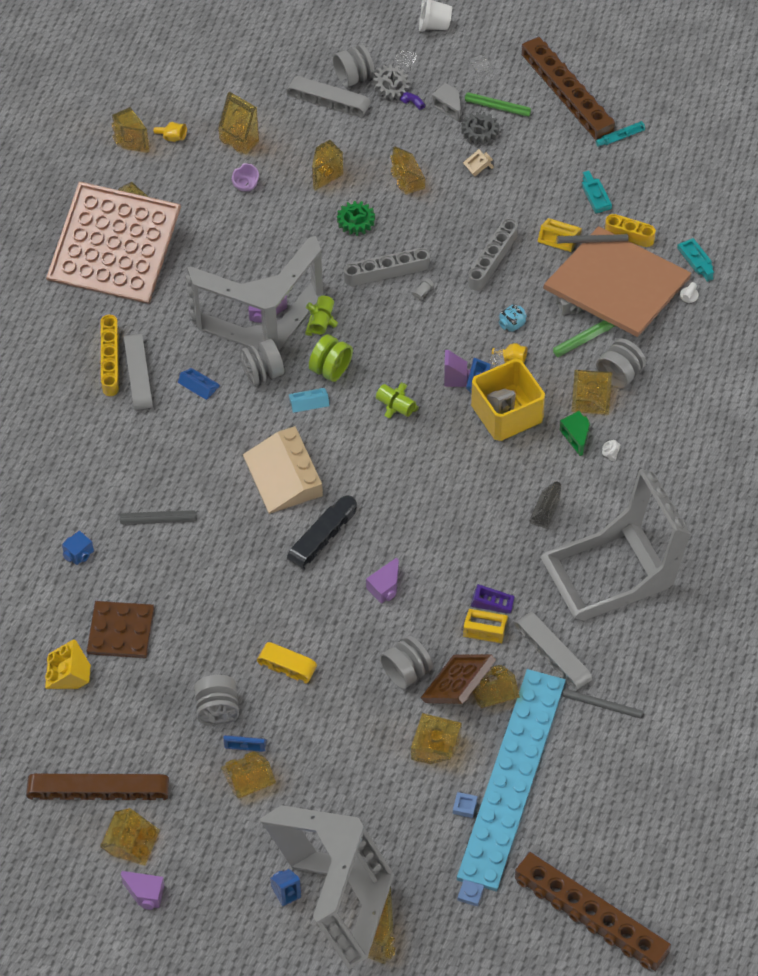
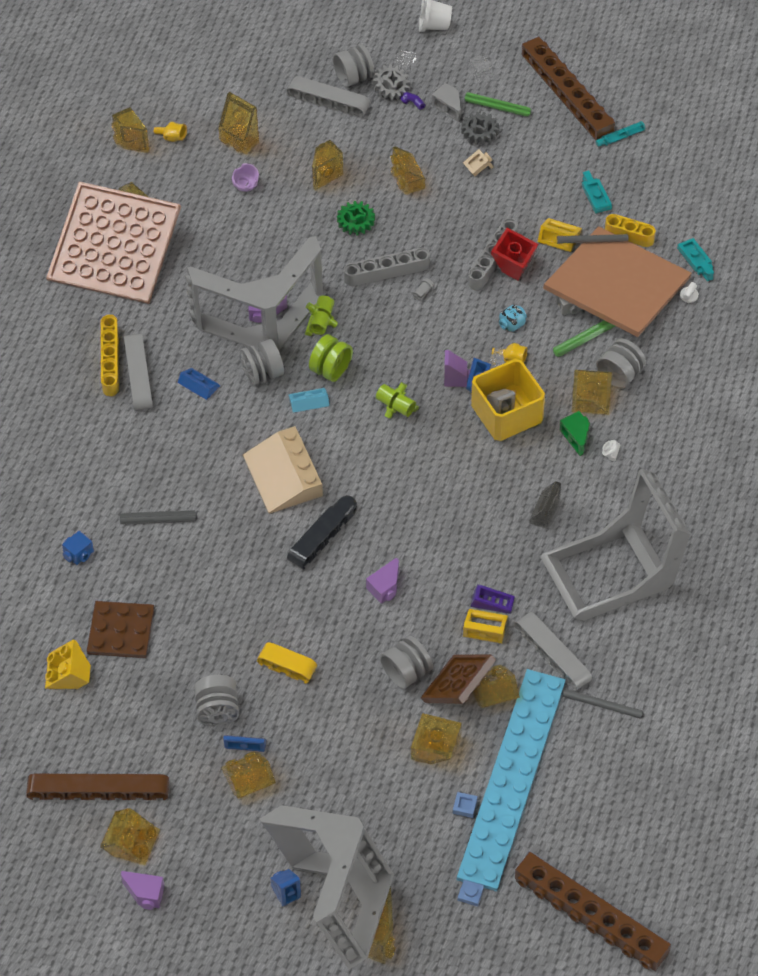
none -> red slope [491,228,539,281]

